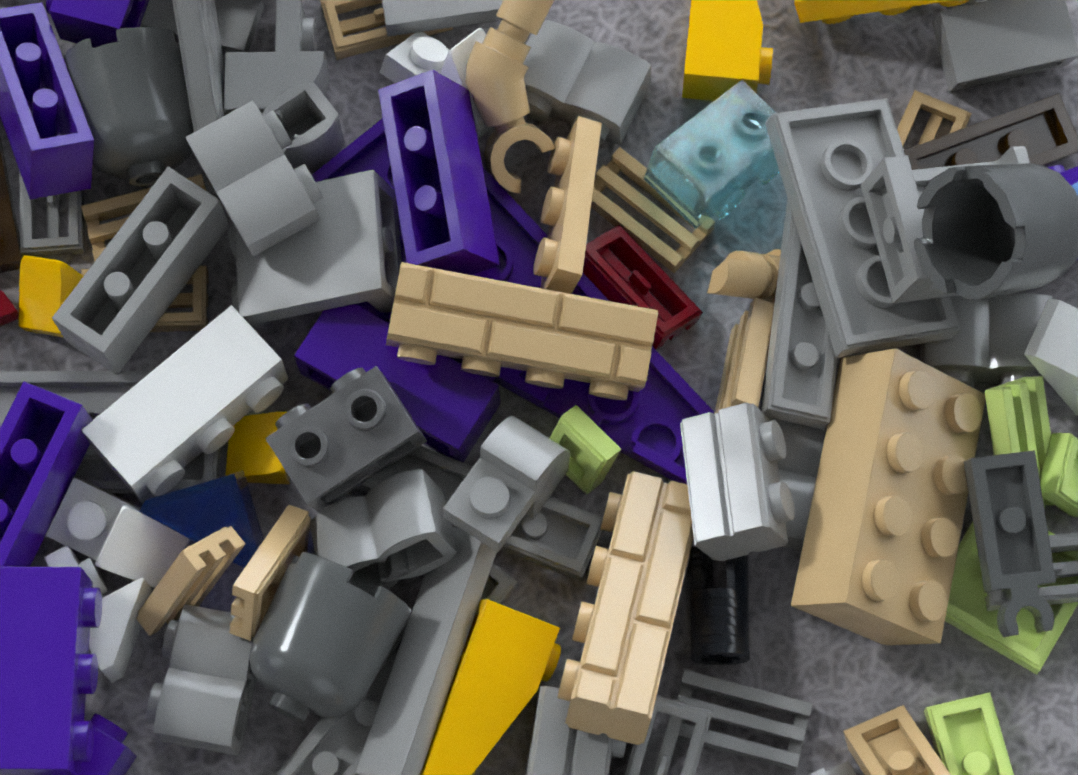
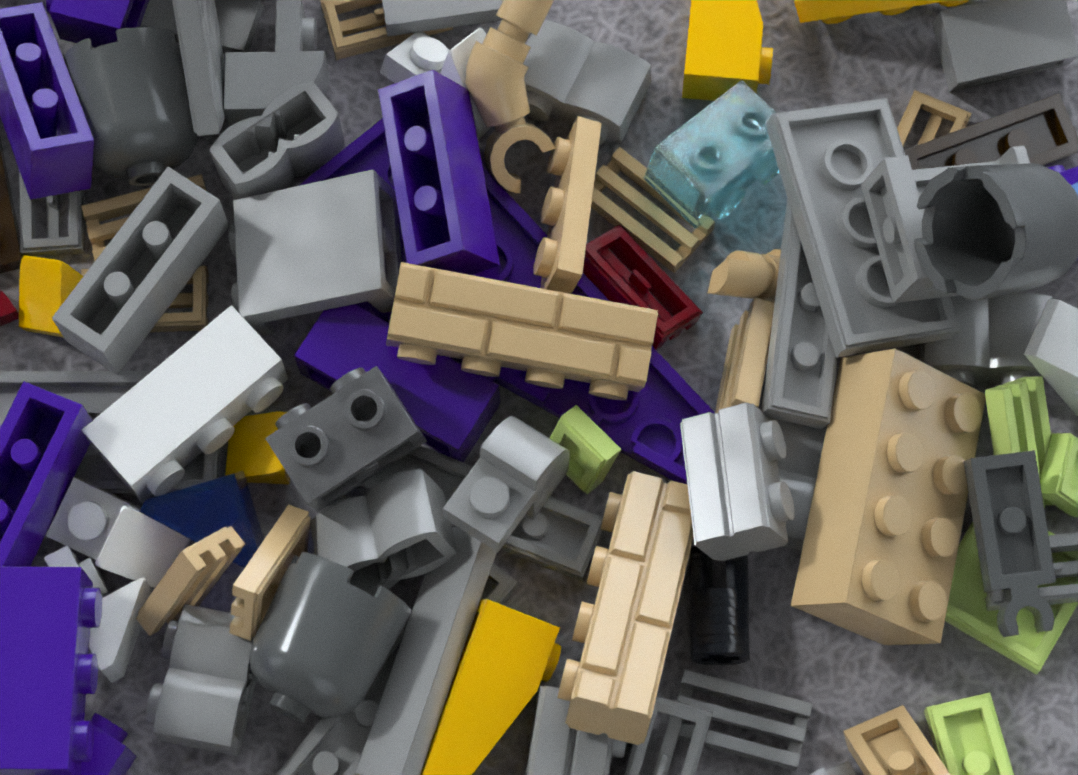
light grey brick [185,100,323,257] -> none

